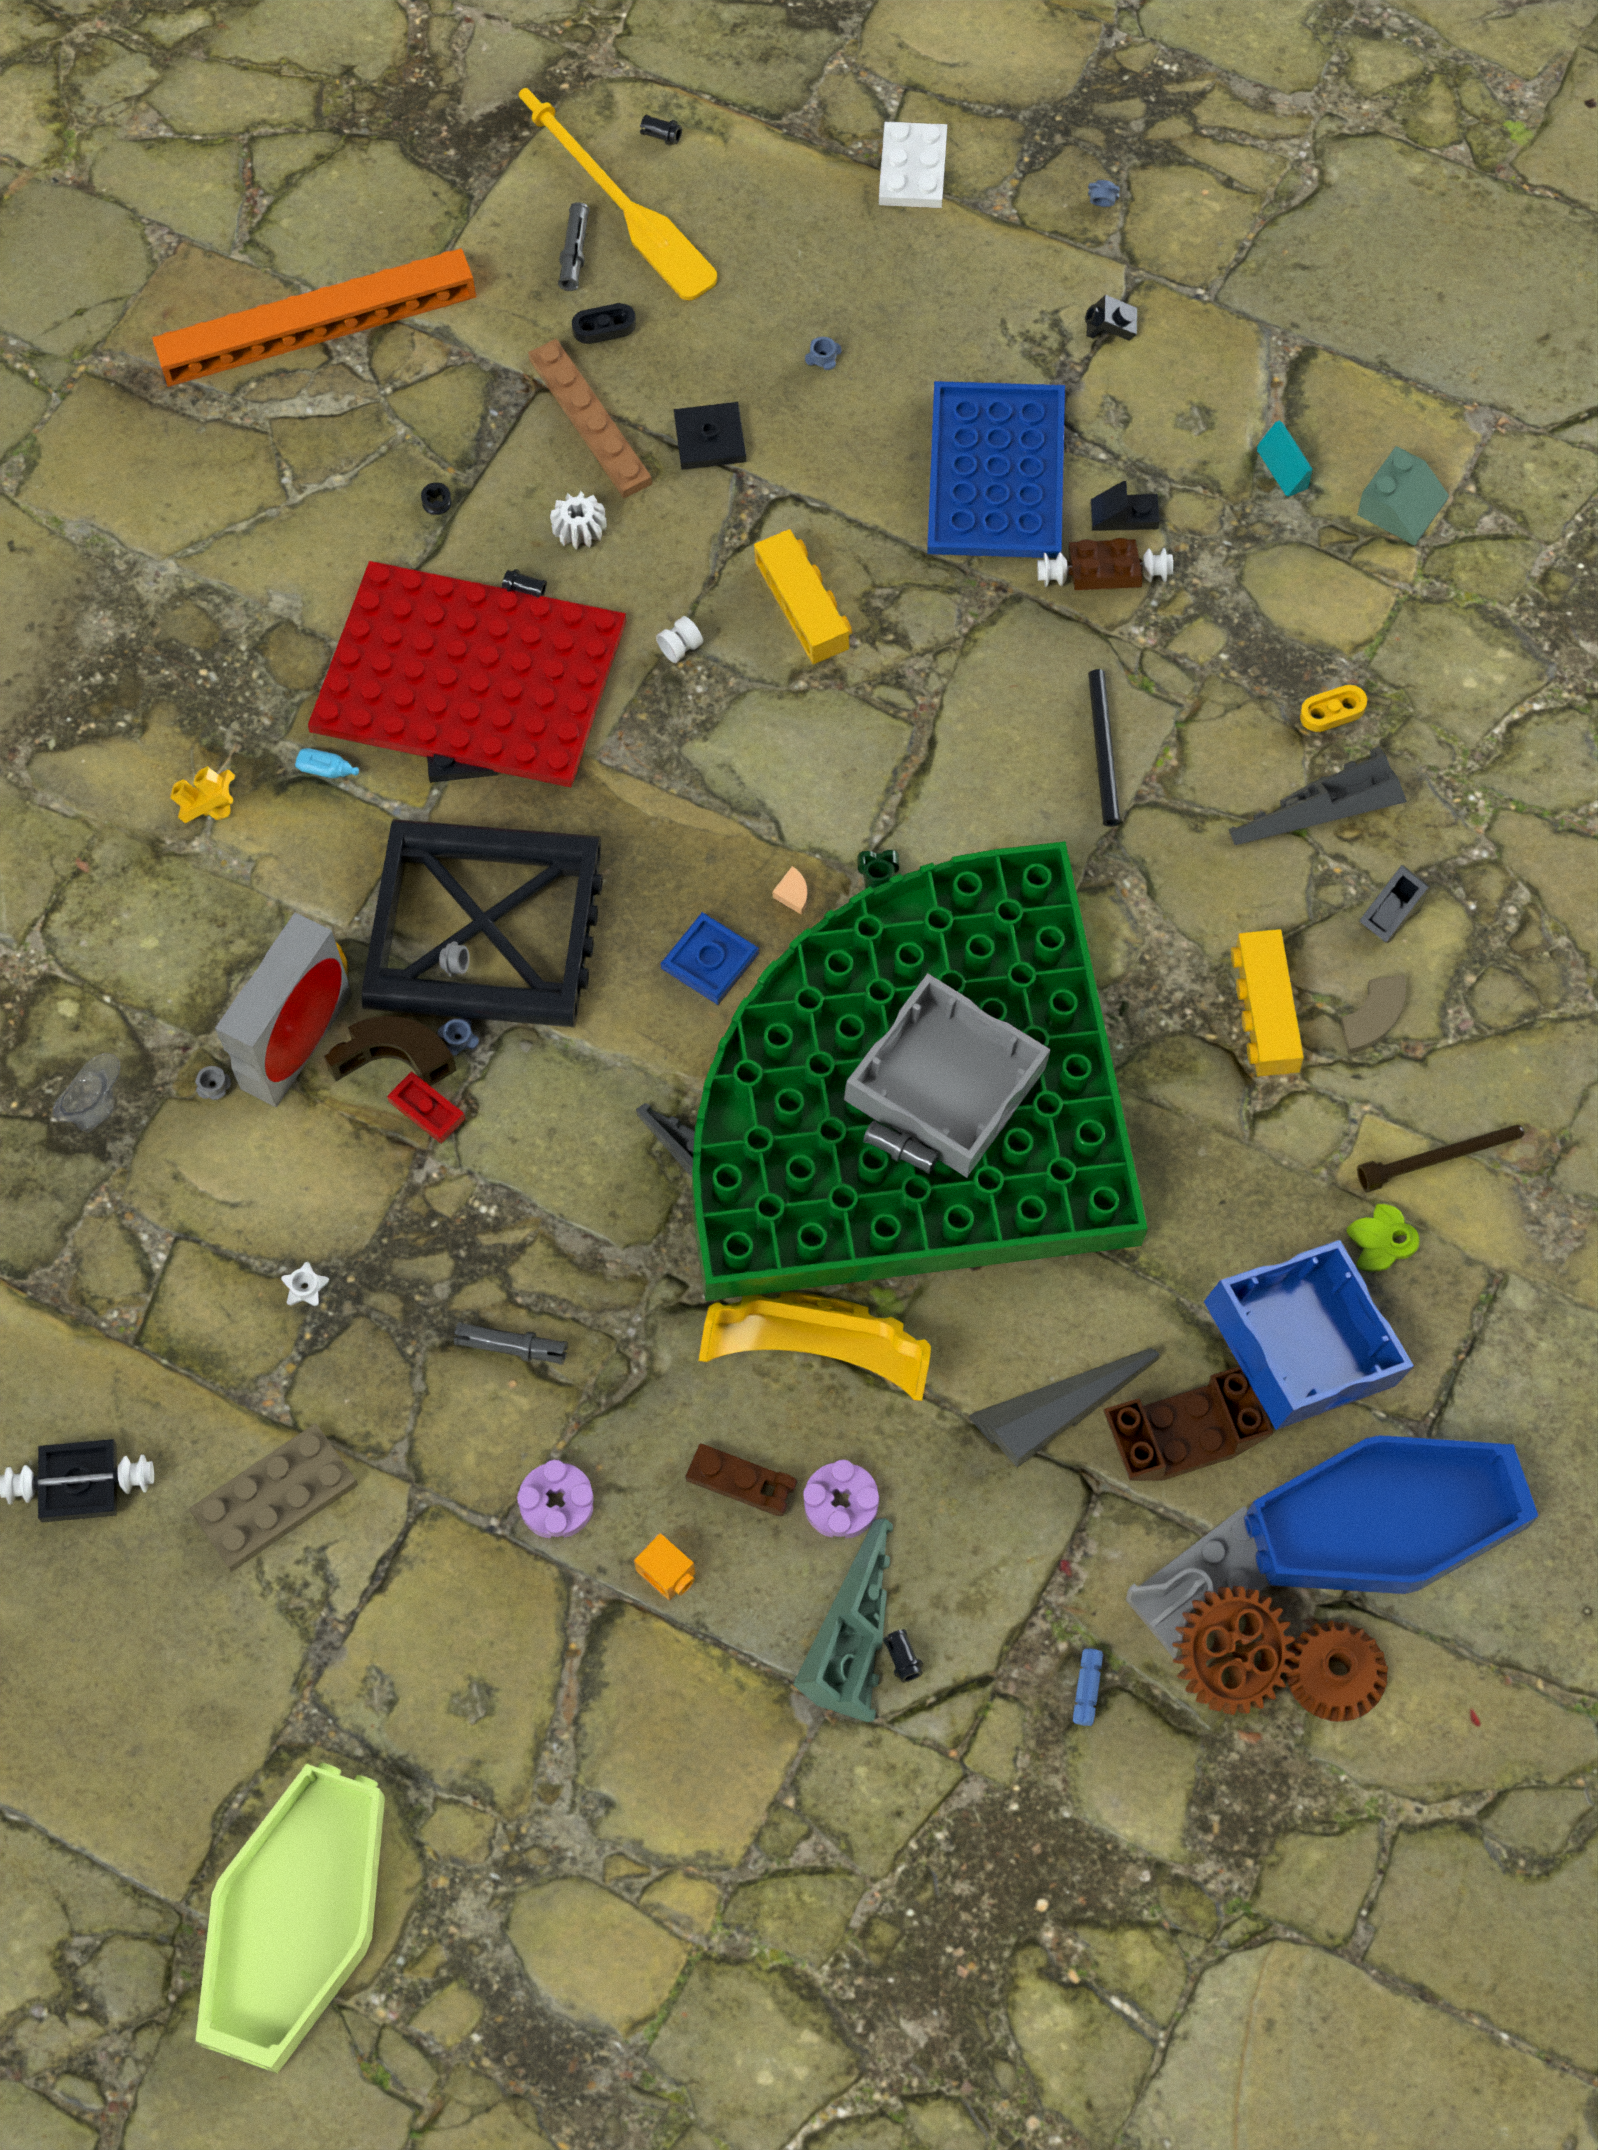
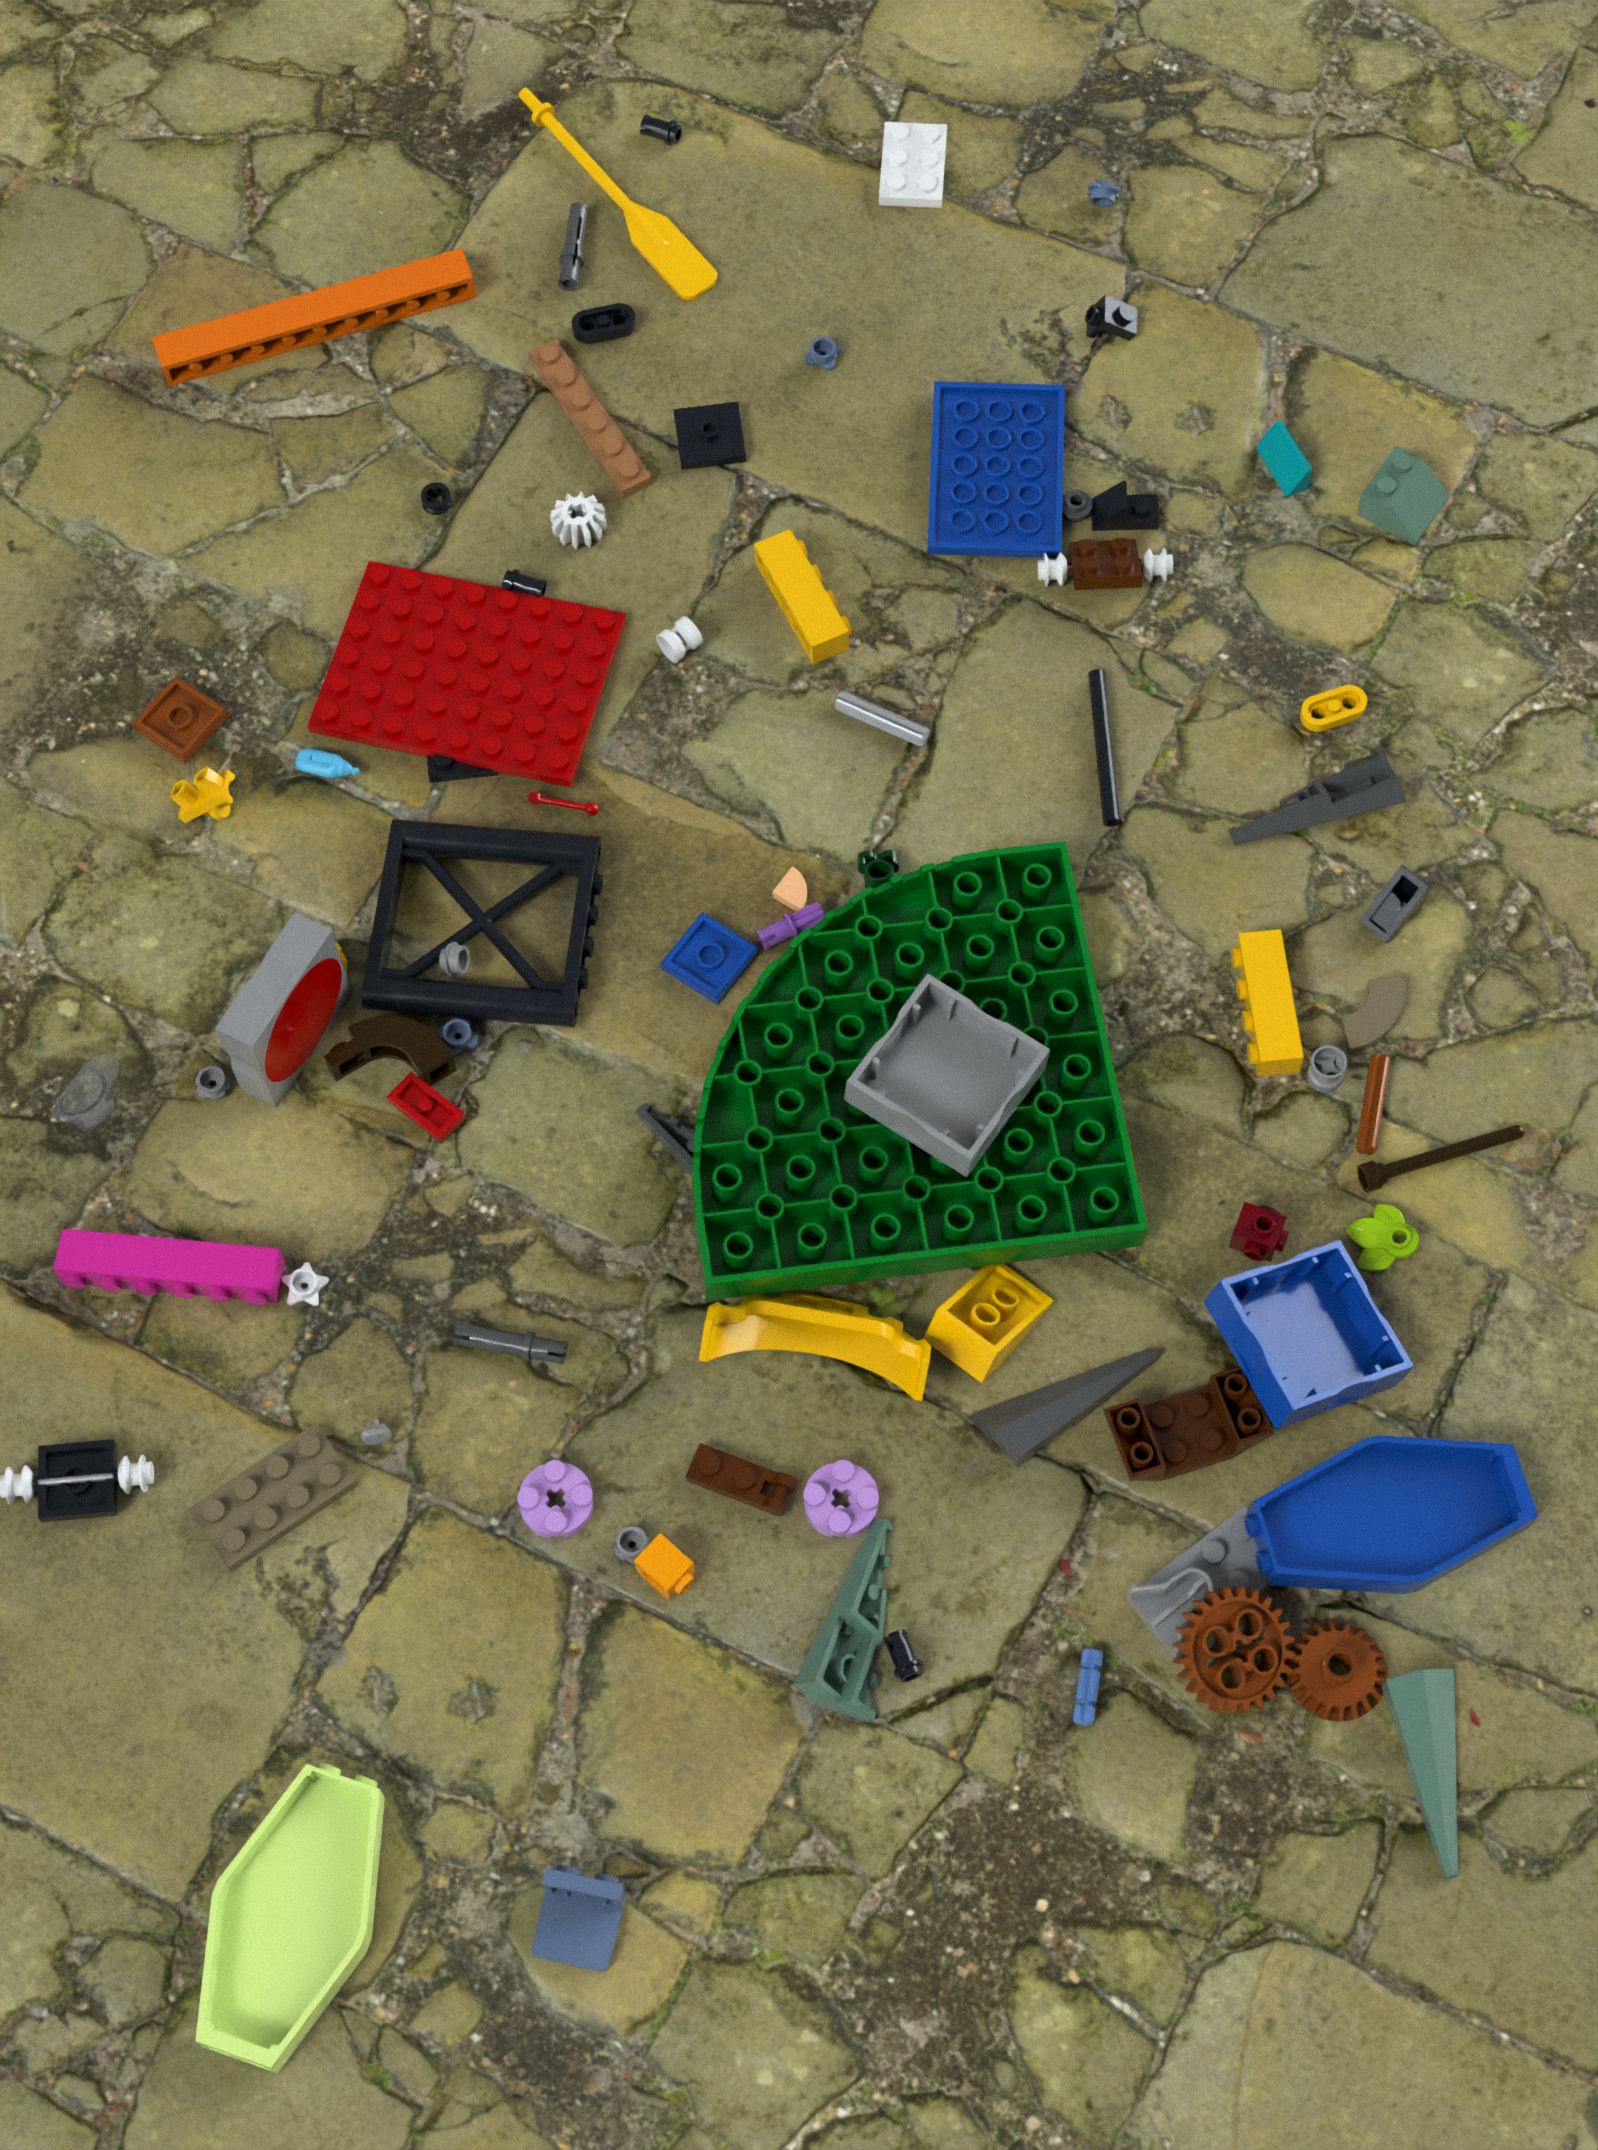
dark grey pin [863,1121,940,1174] -> none
none -> dark pink brick [53,1229,285,1305]
none -> dark orange plate [132,676,229,764]
none -> light grey rock [361,1419,392,1445]
none -> red hinge [528,792,599,816]
none -> sand blue bracket [531,1865,627,1972]
none -> light grey plate [614,1526,651,1563]
none -> medium lavender axle [755,902,825,951]
none -> light grey axle [834,691,930,746]
none -> yellow slope [923,1263,1054,1383]
none -> dark grey plate [1062,490,1093,523]
none -> dark red brick [1229,1202,1289,1262]
none -> light grey wheel [1307,1045,1347,1093]
none -> dark orange axle [1356,1053,1390,1155]
none -> sand green wedge [1382,1669,1458,1880]

